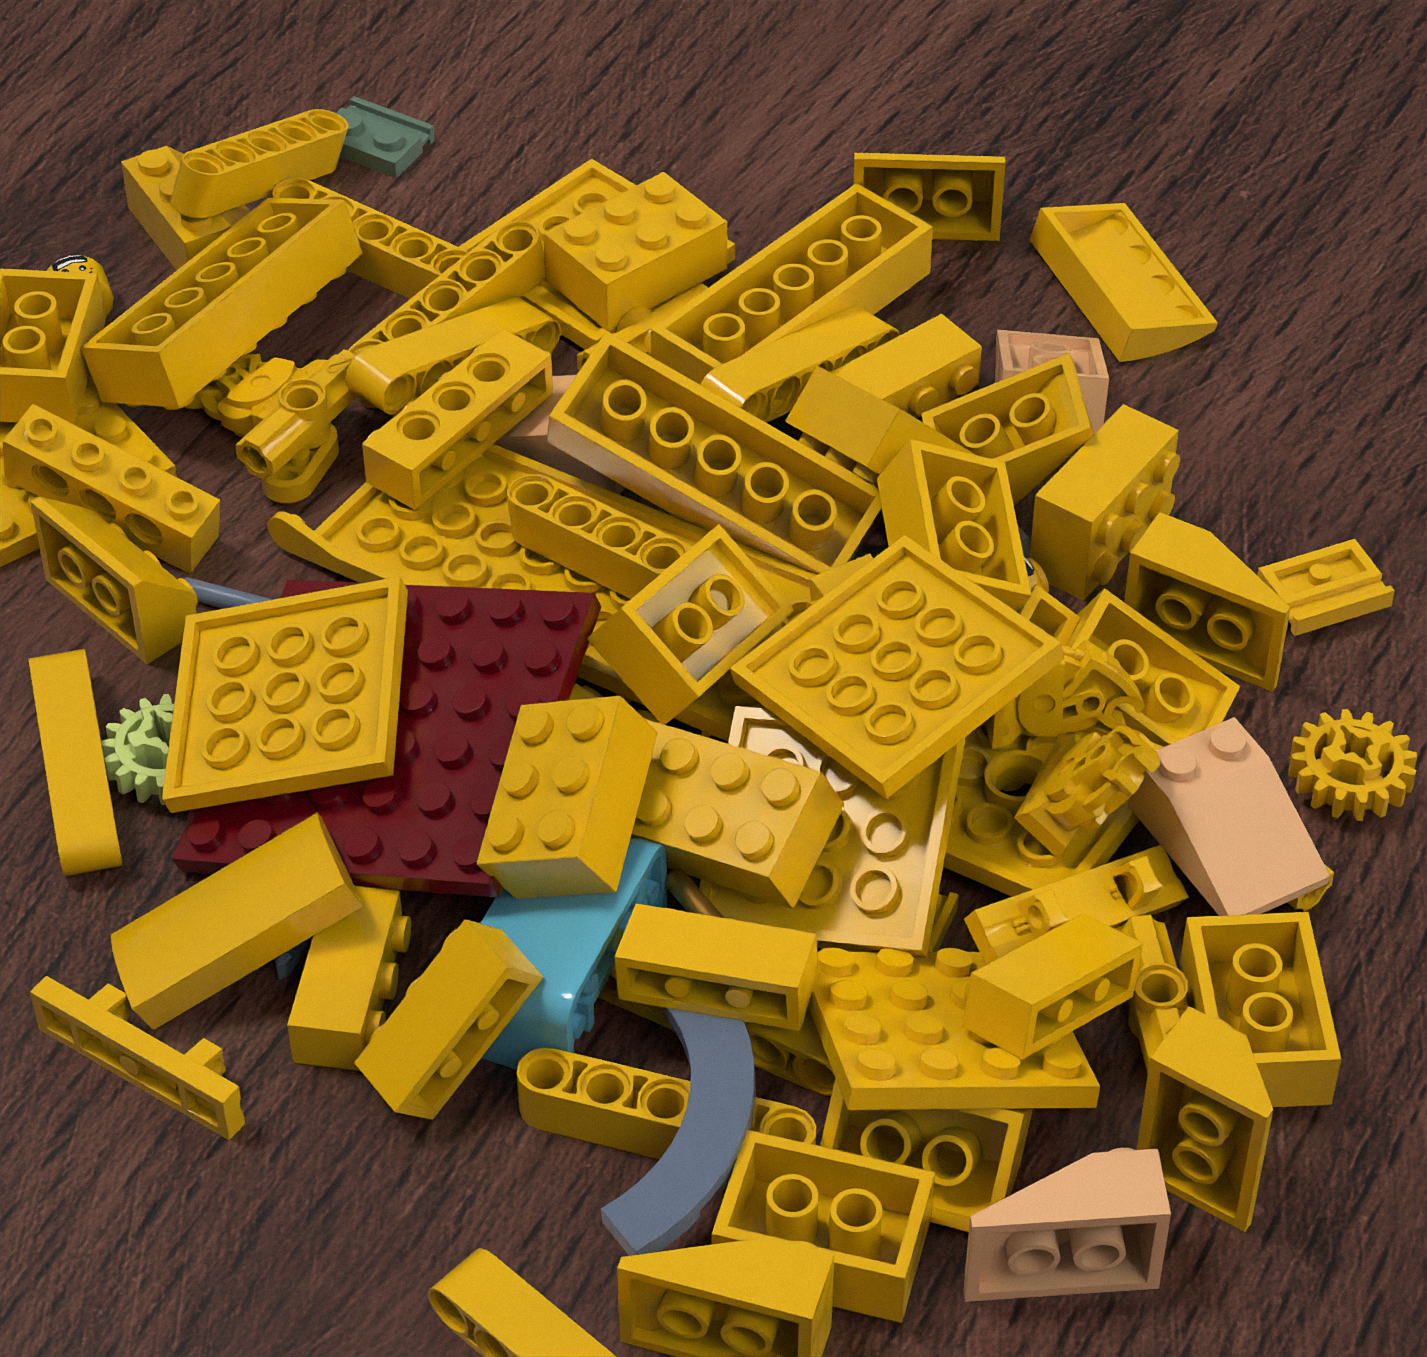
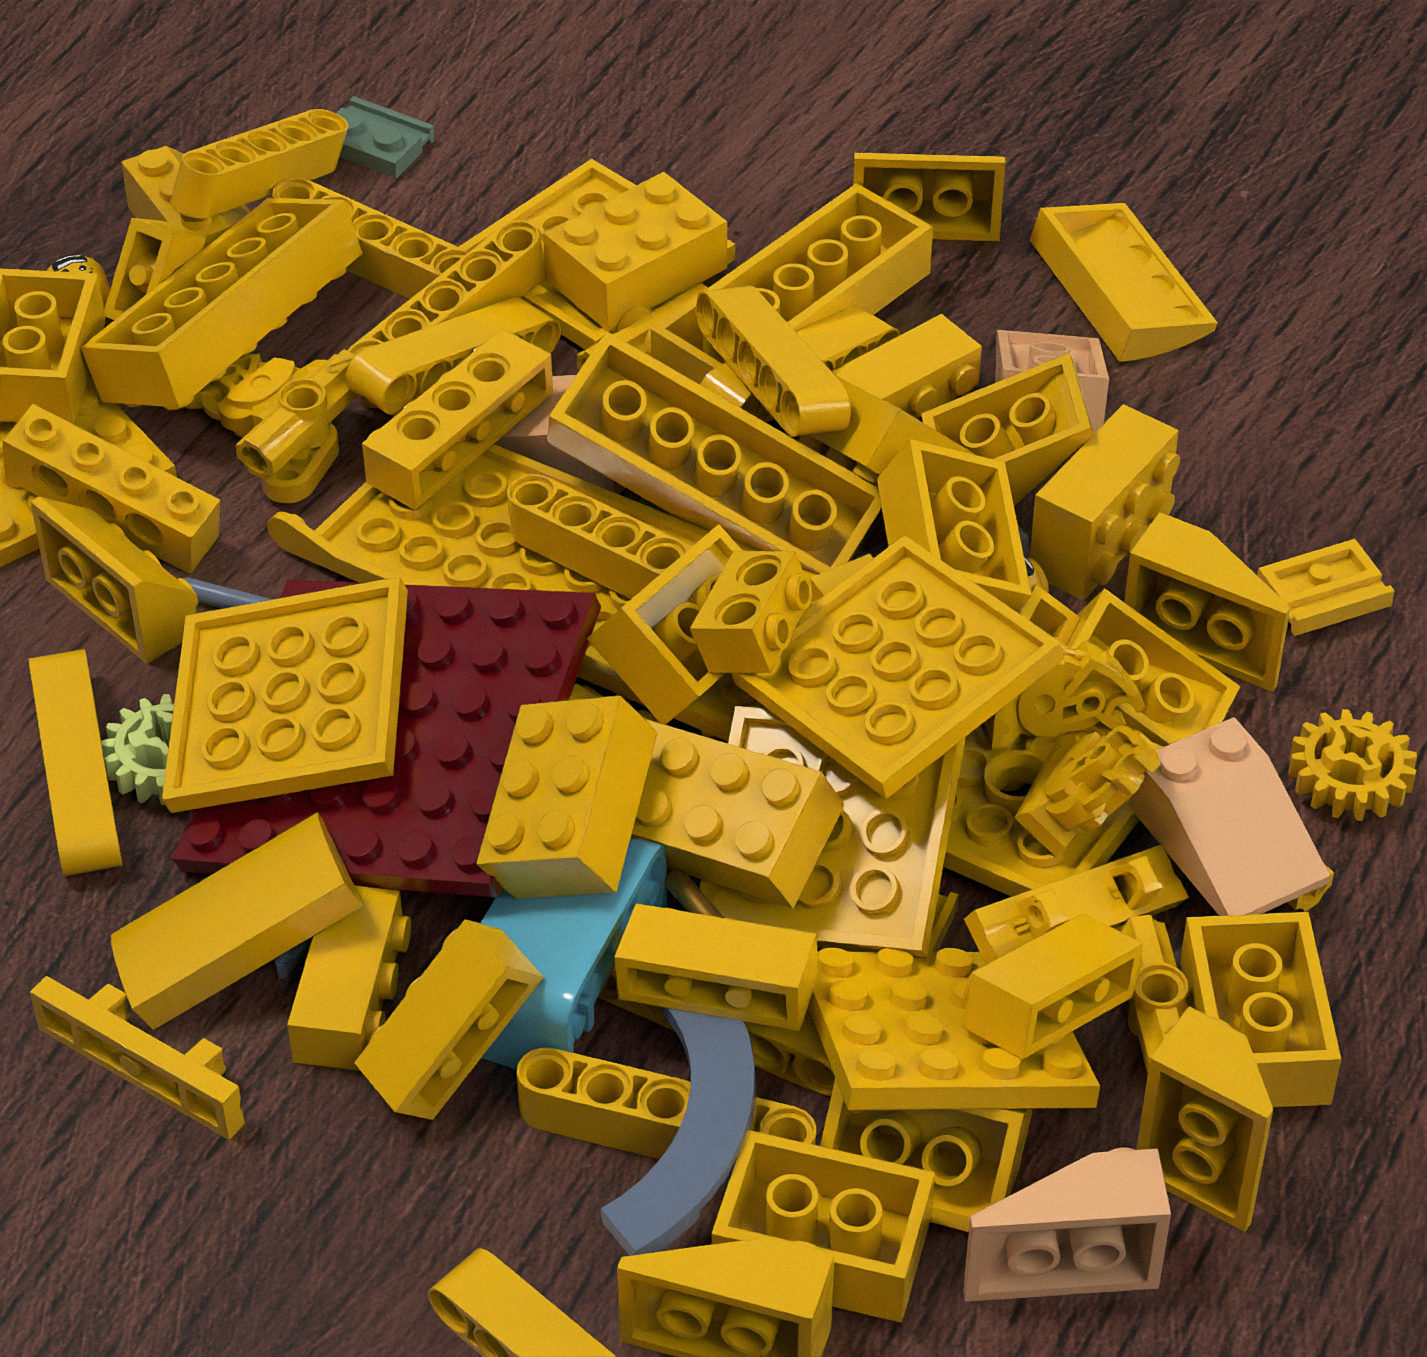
none -> yellow brick [104,218,206,320]
none -> yellow brick [690,551,813,673]
none -> yellow beam [696,285,851,437]

